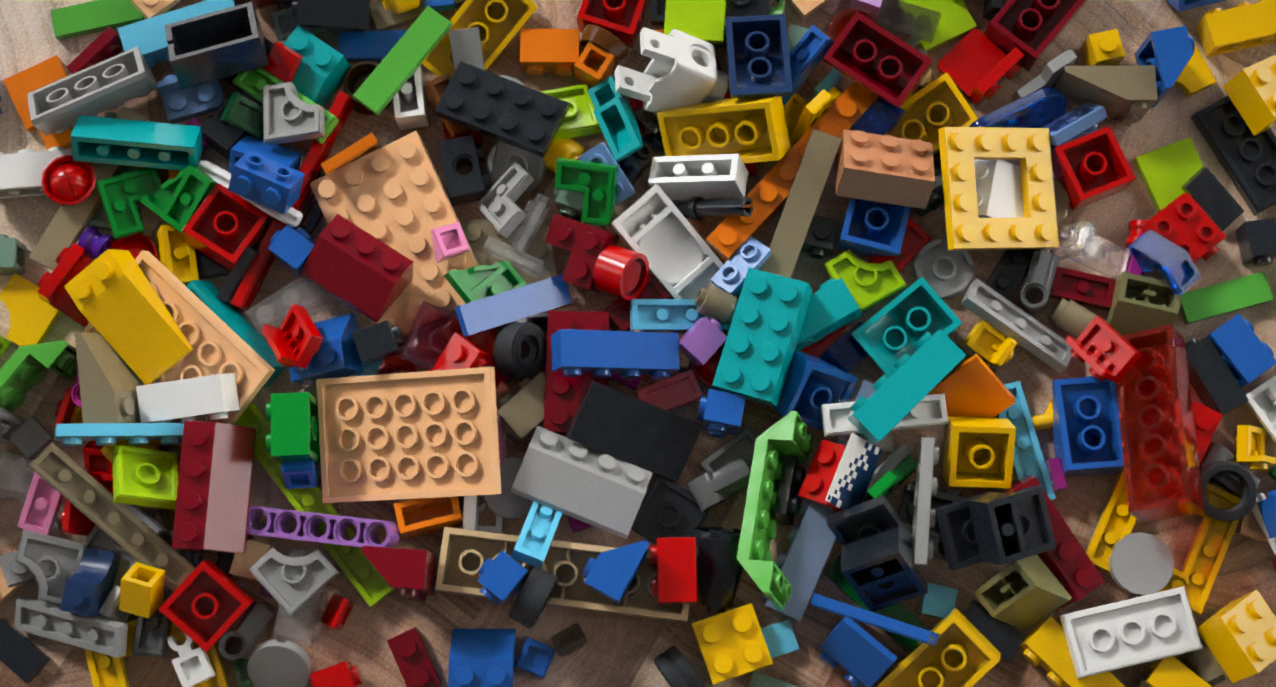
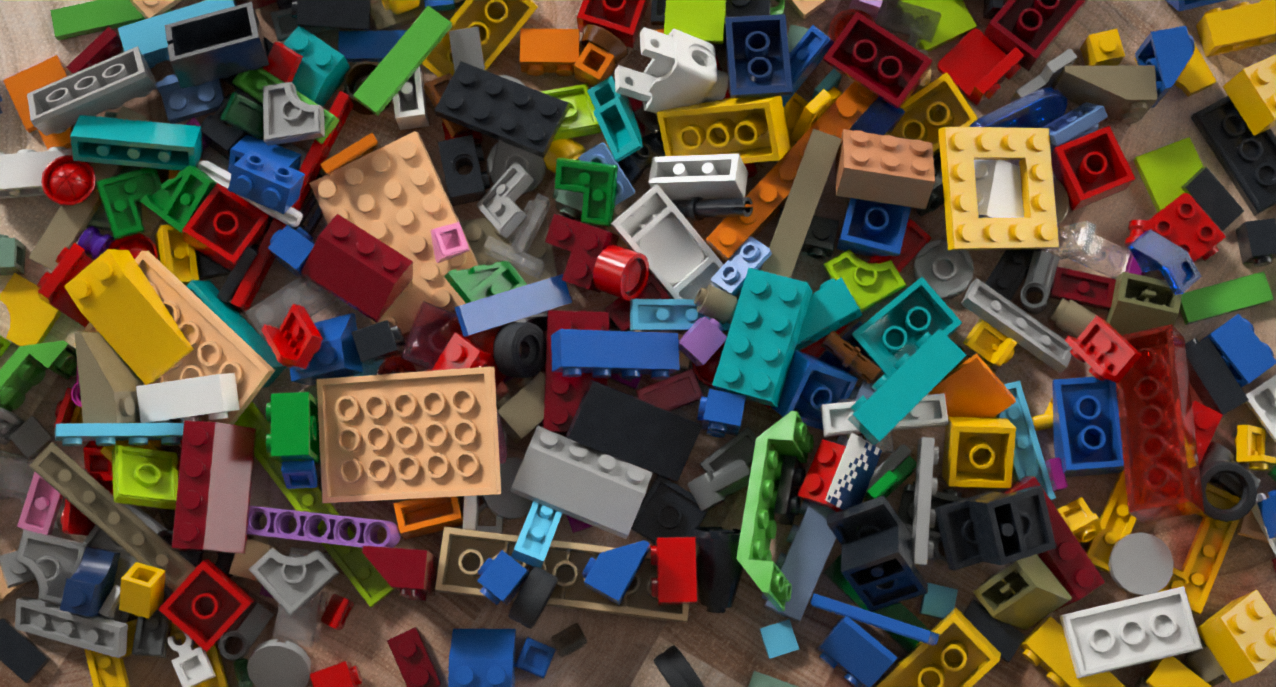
yellow brick [691,603,773,686] -> none
none -> reddish brown pin [821,331,881,384]
none -> yellow bracket [1057,497,1102,543]

